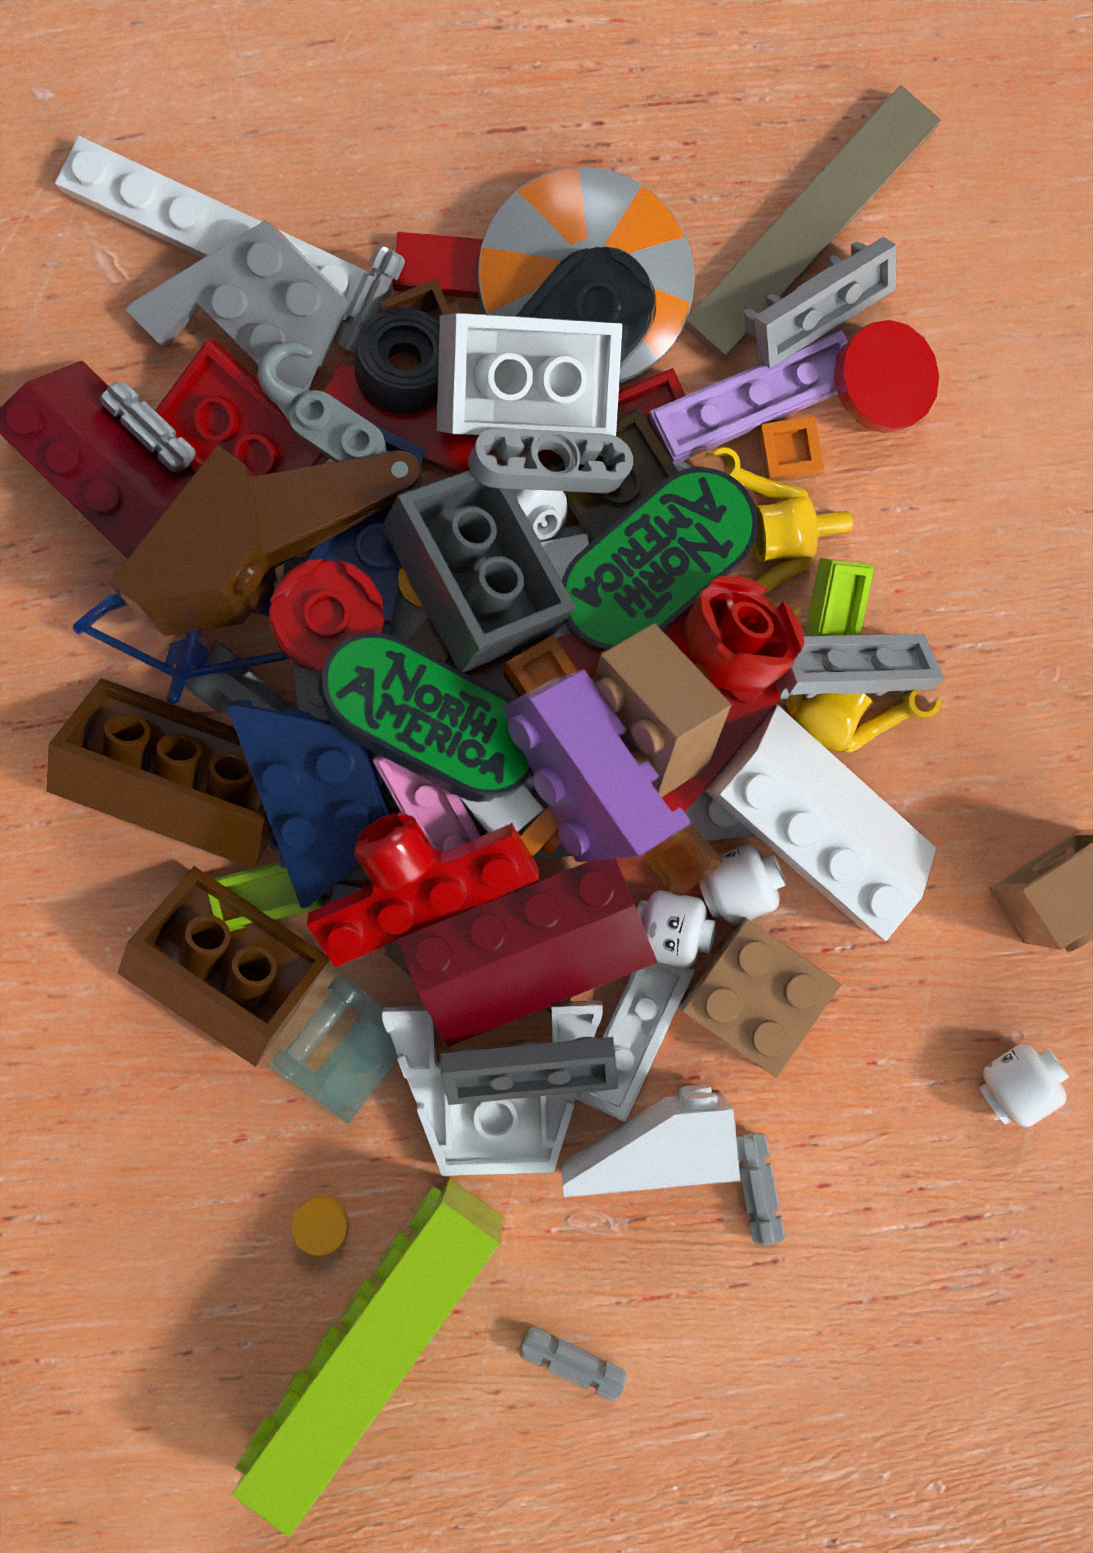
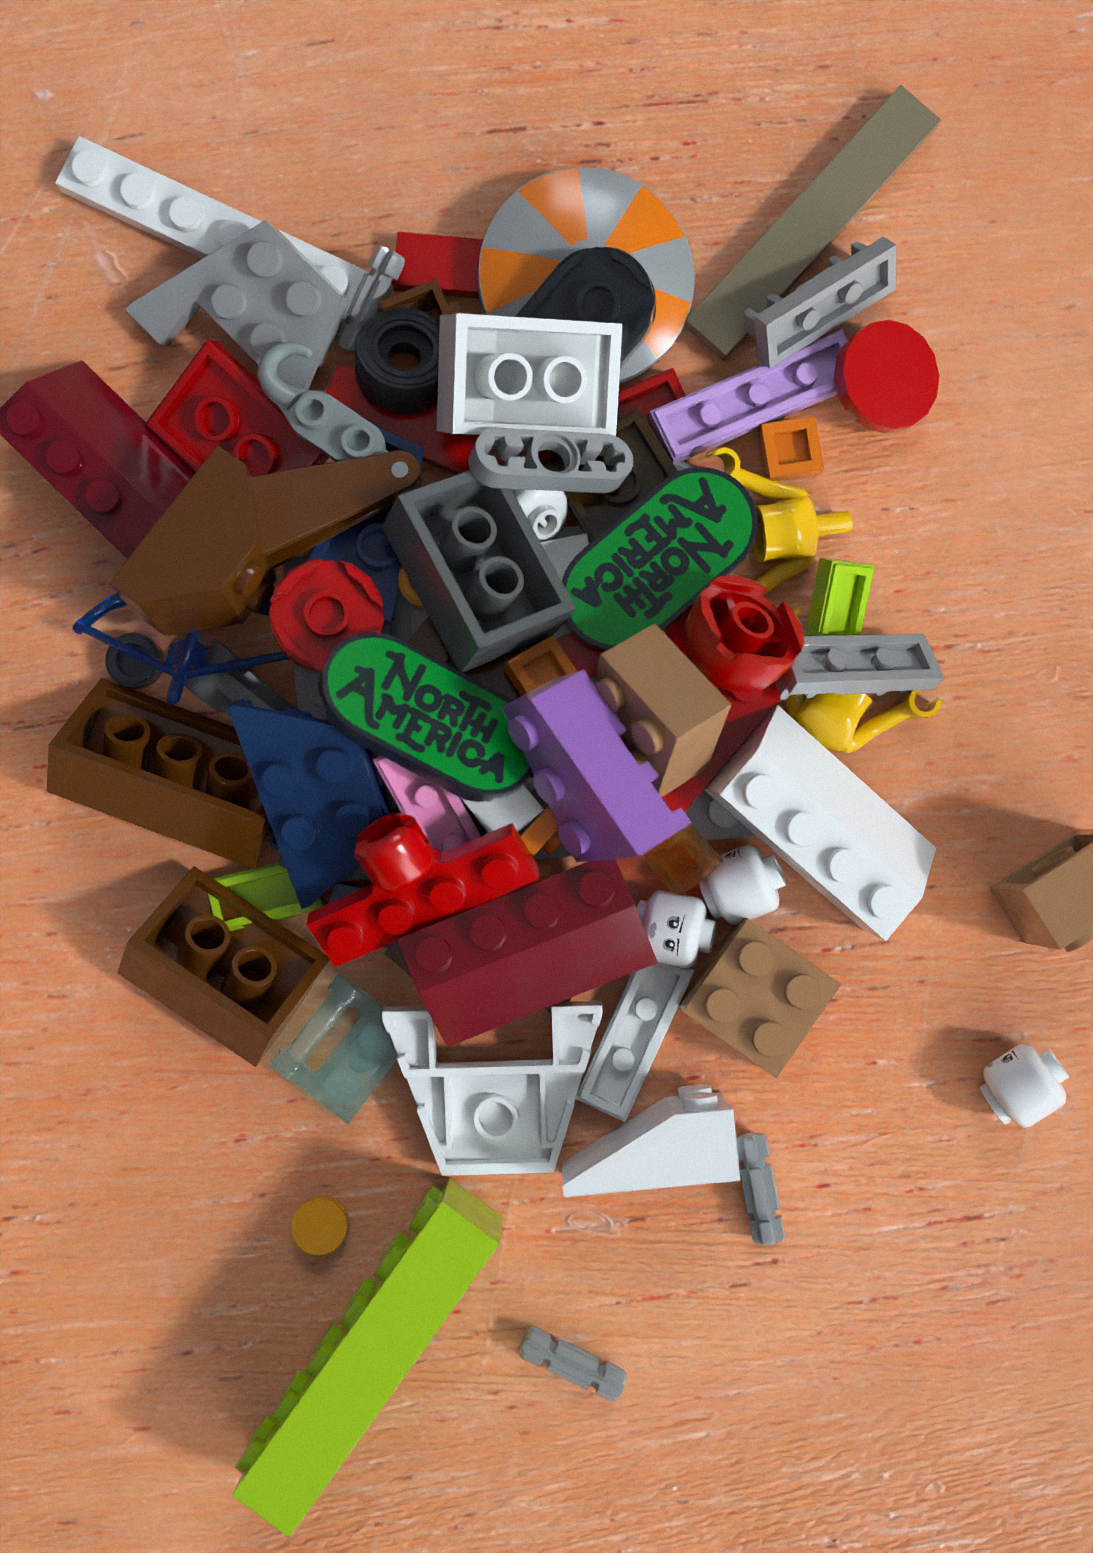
light grey axle [100,381,196,472] -> none
dark grey plate [441,1037,618,1105] -> none
none -> black tile [105,633,165,689]

